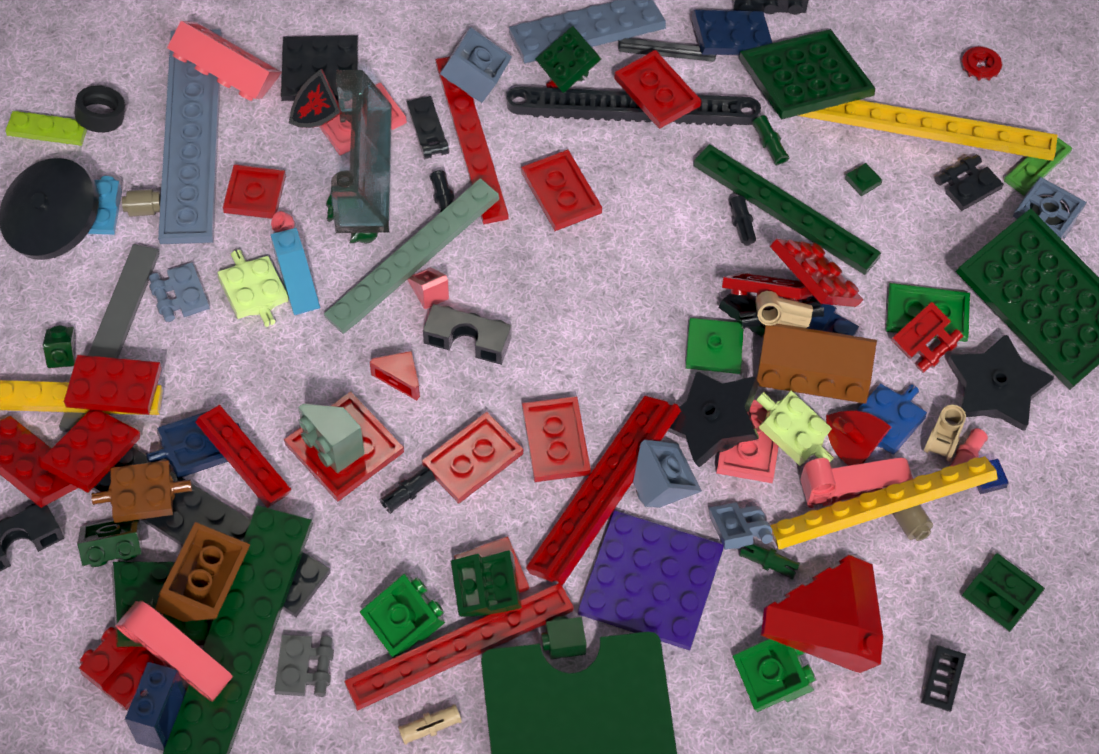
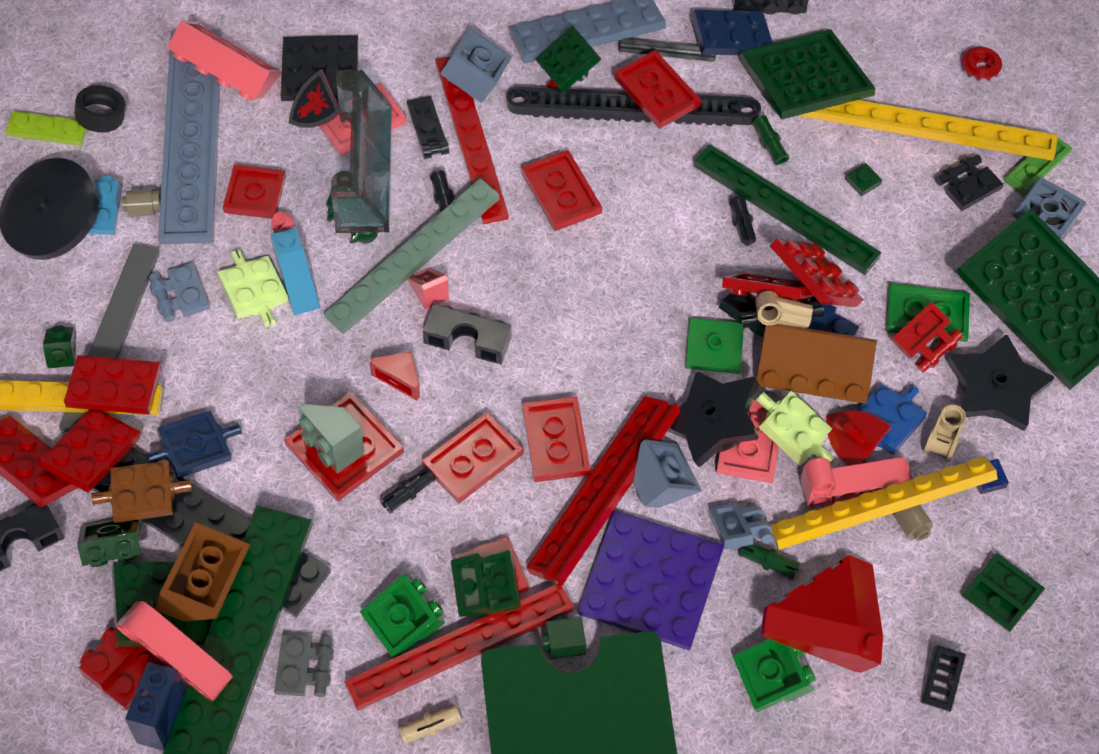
red plate [196,405,292,508] -> none
coral pin [950,428,988,466] -> none

